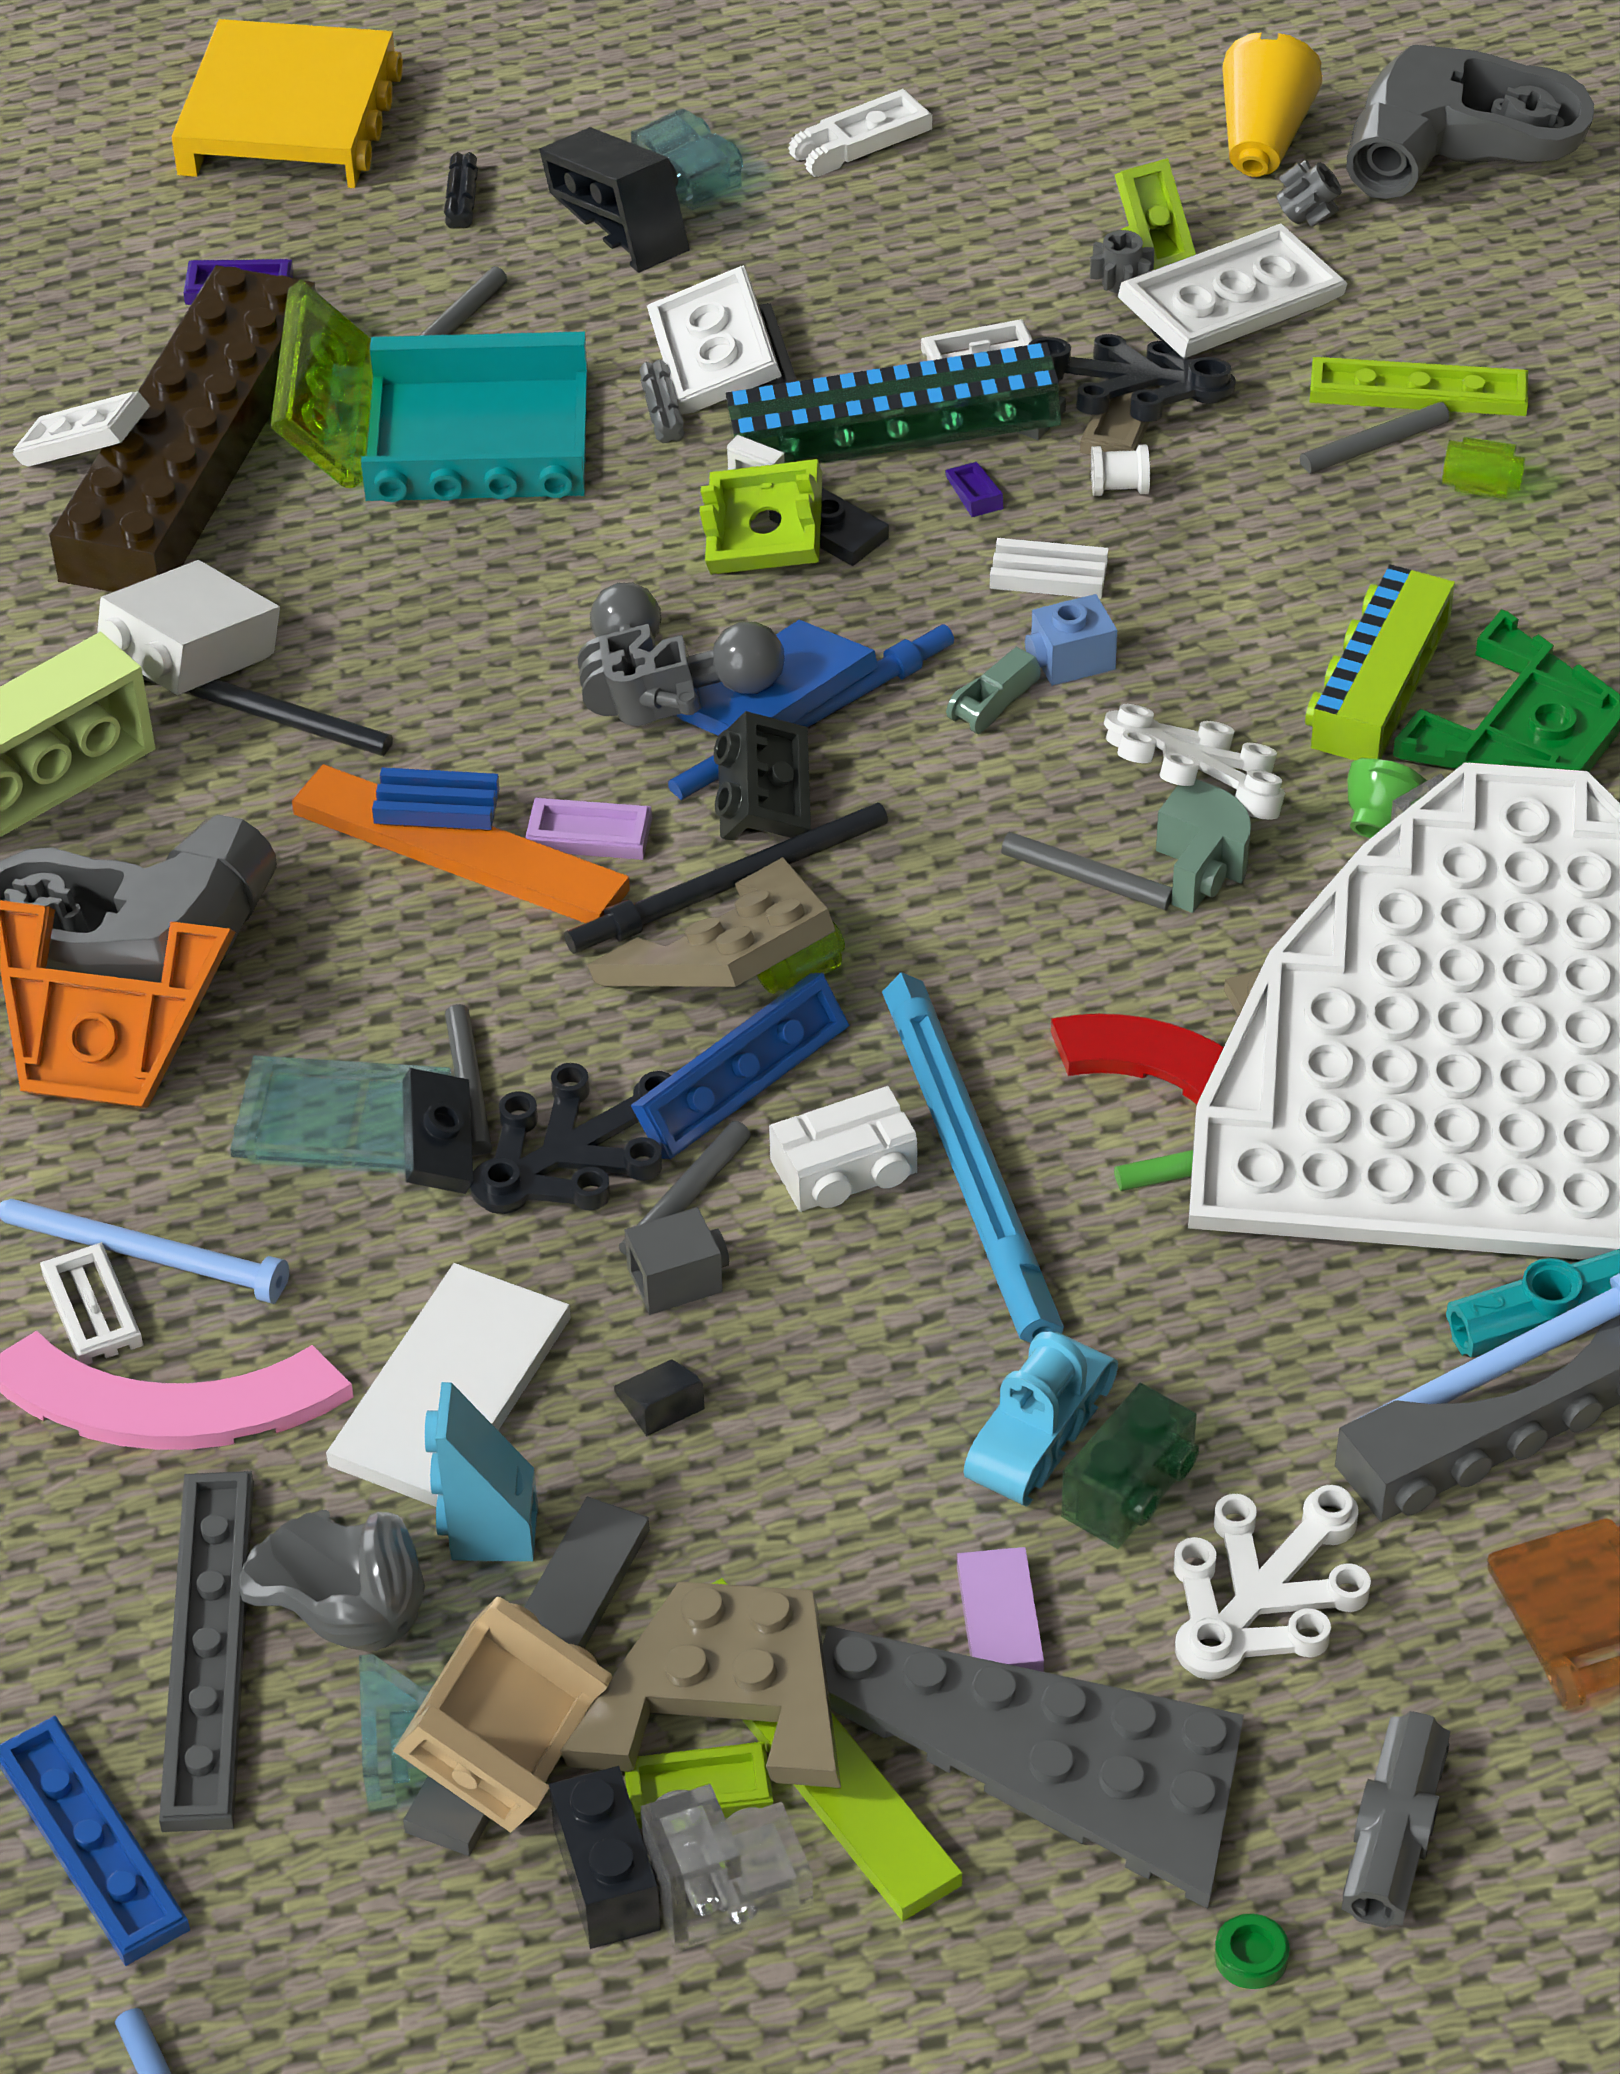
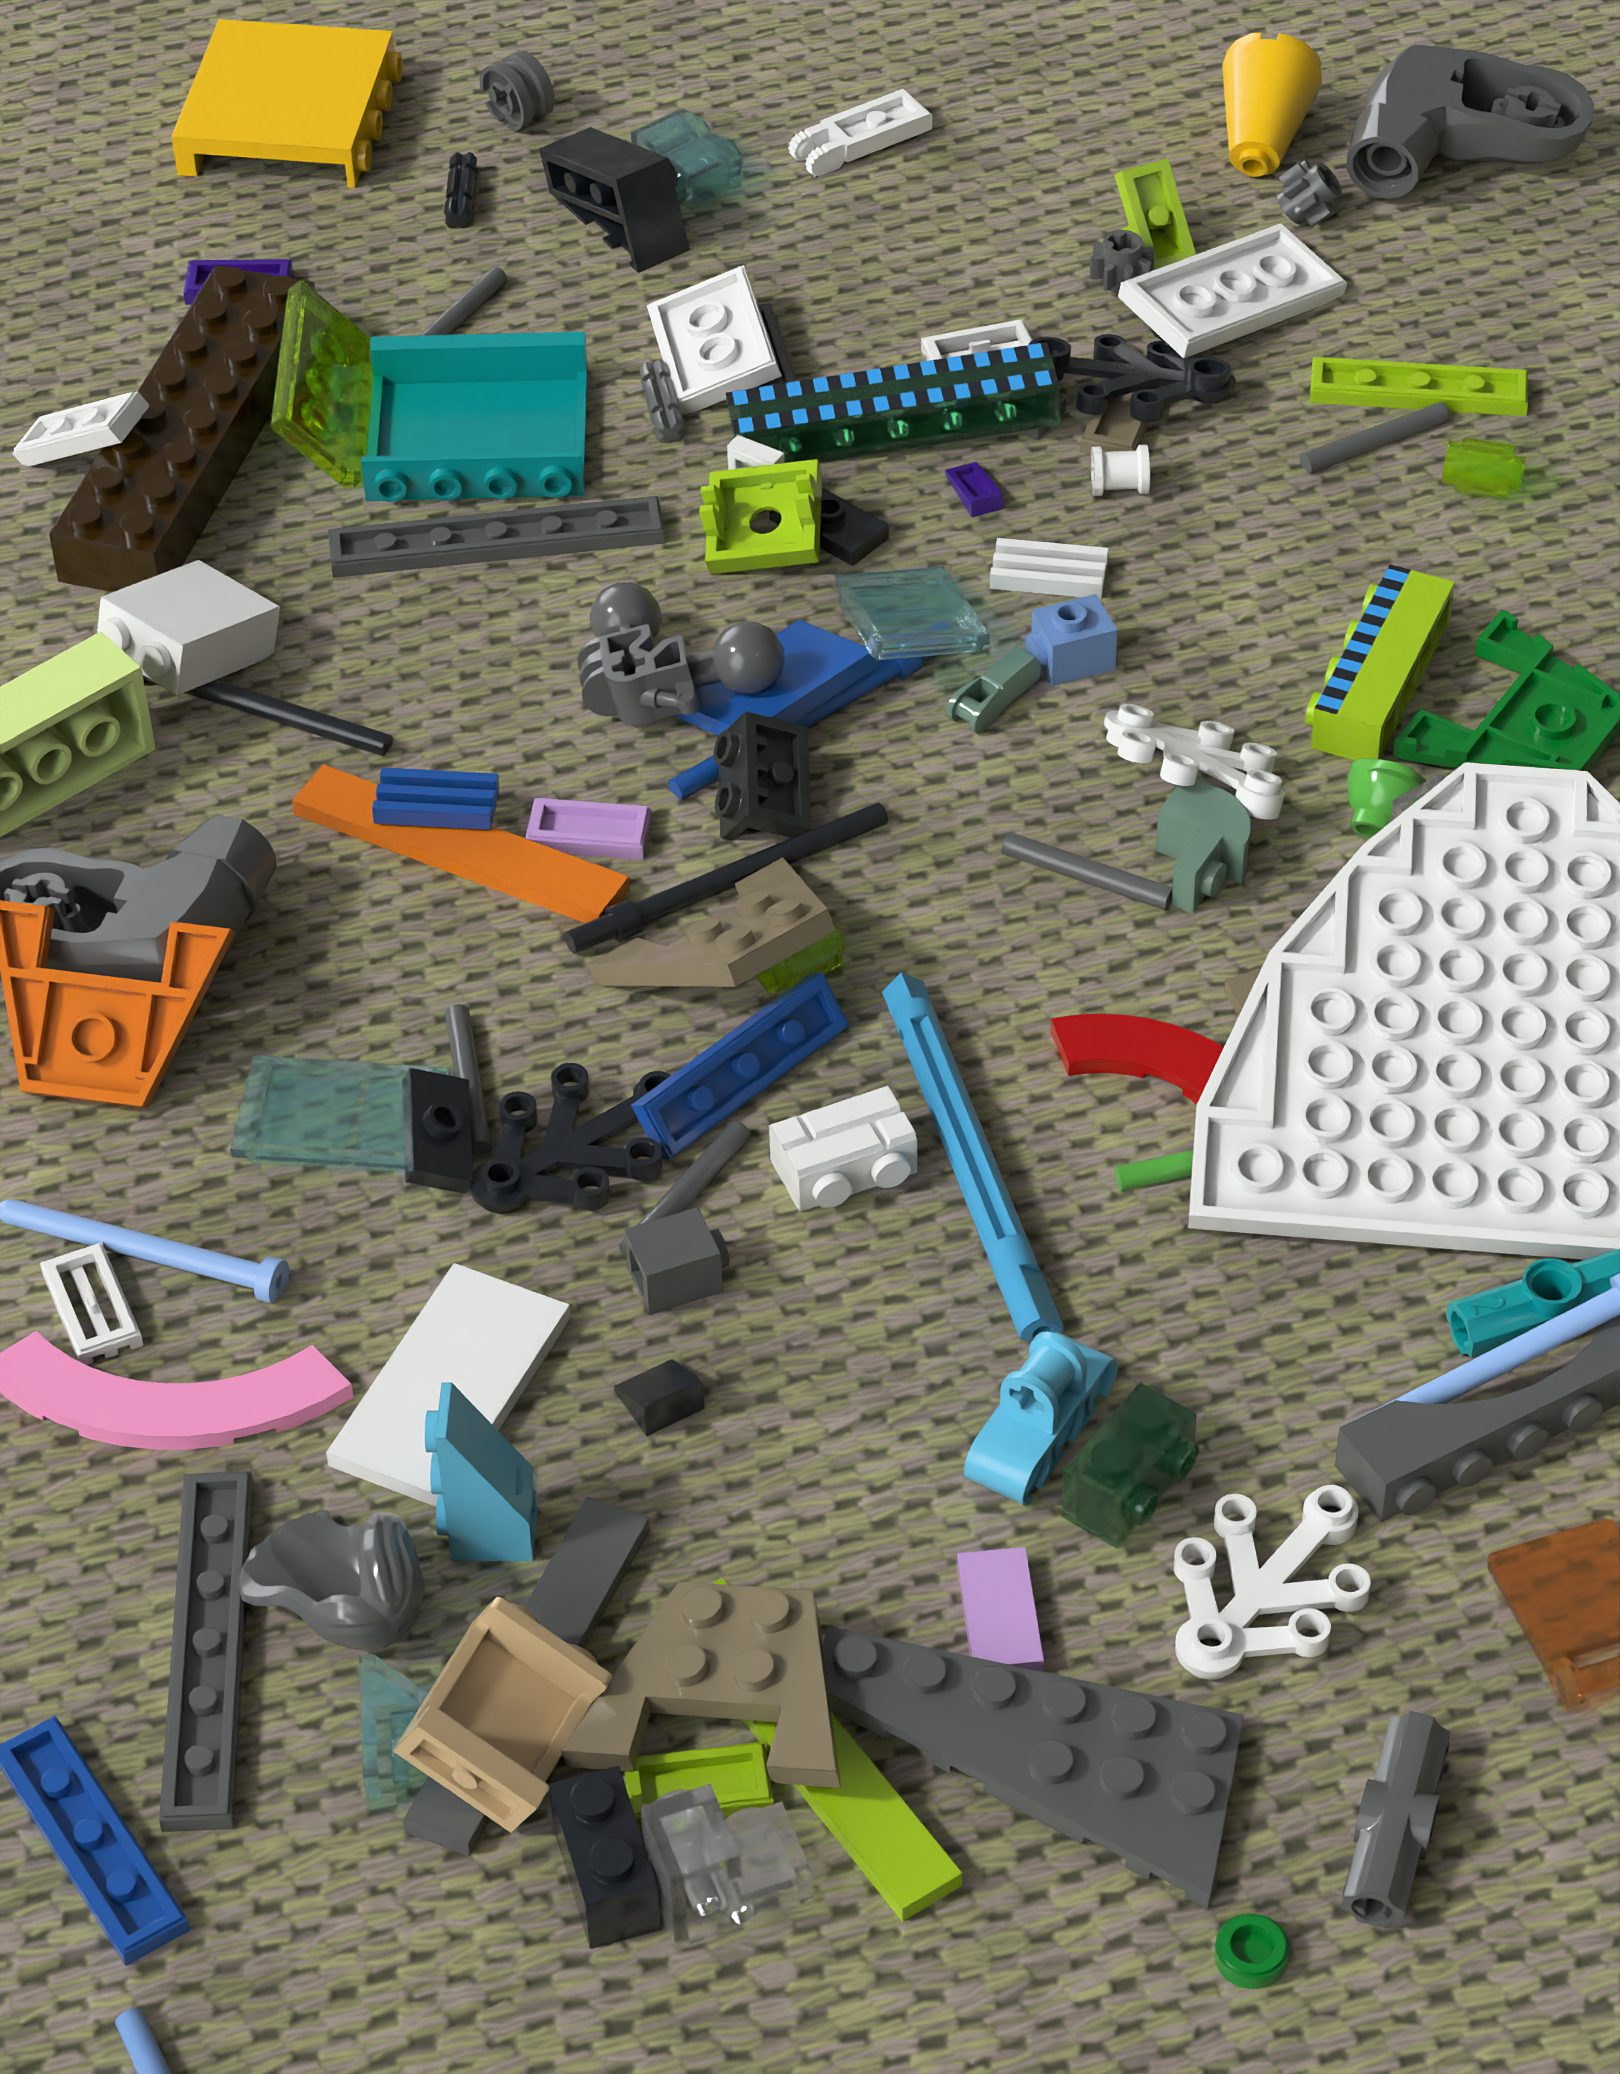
none -> dark grey tile [328,496,665,578]
none -> dark grey wheel [479,50,555,132]
none -> clear light blue piece [834,566,990,660]

